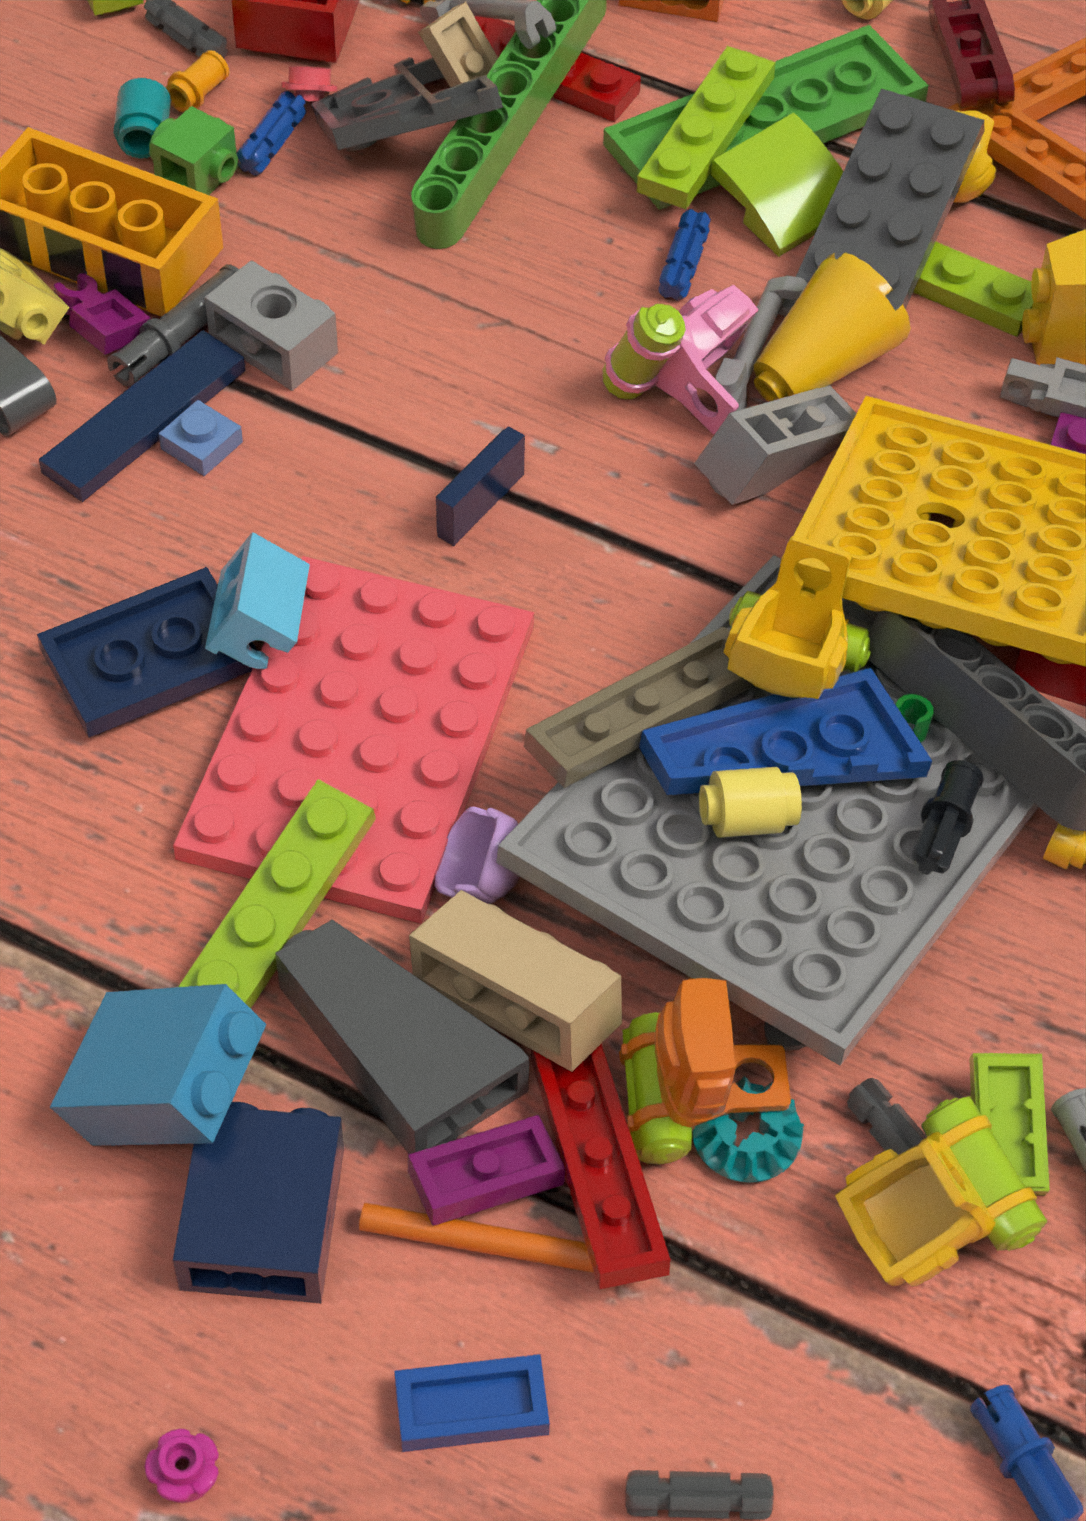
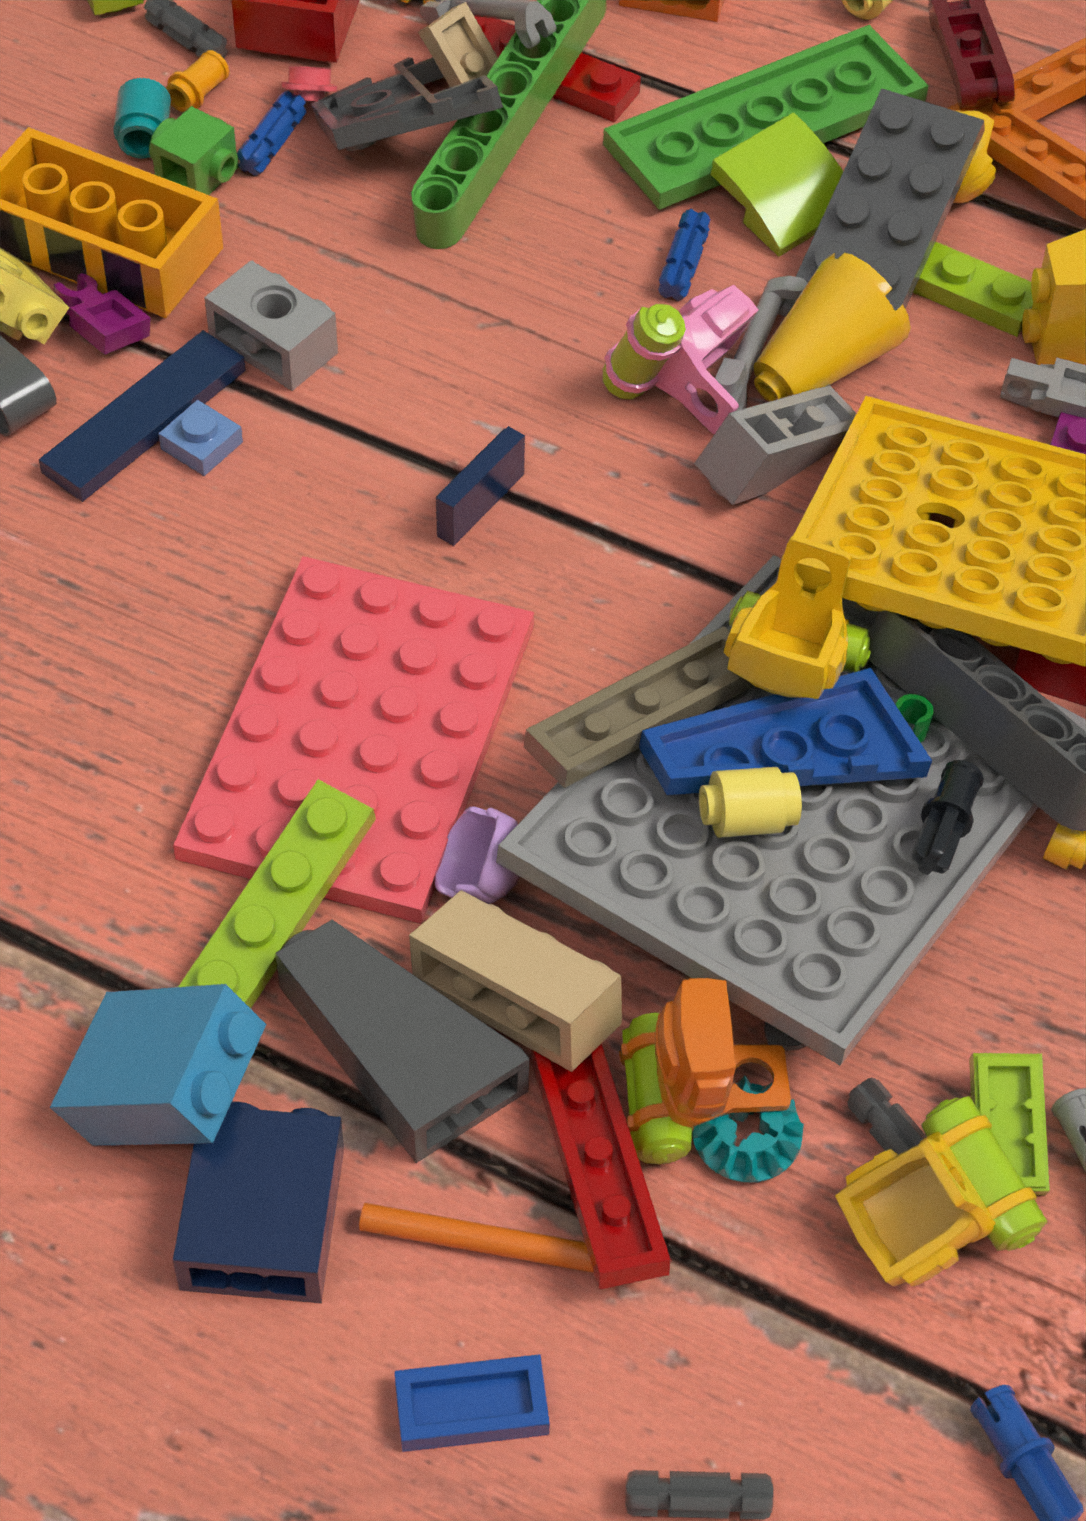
dark blue plate [37,567,258,738] -> none
dark grey pin [107,264,239,387] -> none
dark pink plate [145,1429,219,1503] -> none
medium azure hinge [205,532,310,669] -> none
magenta plate [408,1115,565,1226] -> none
lime plate [637,46,776,210] -> none

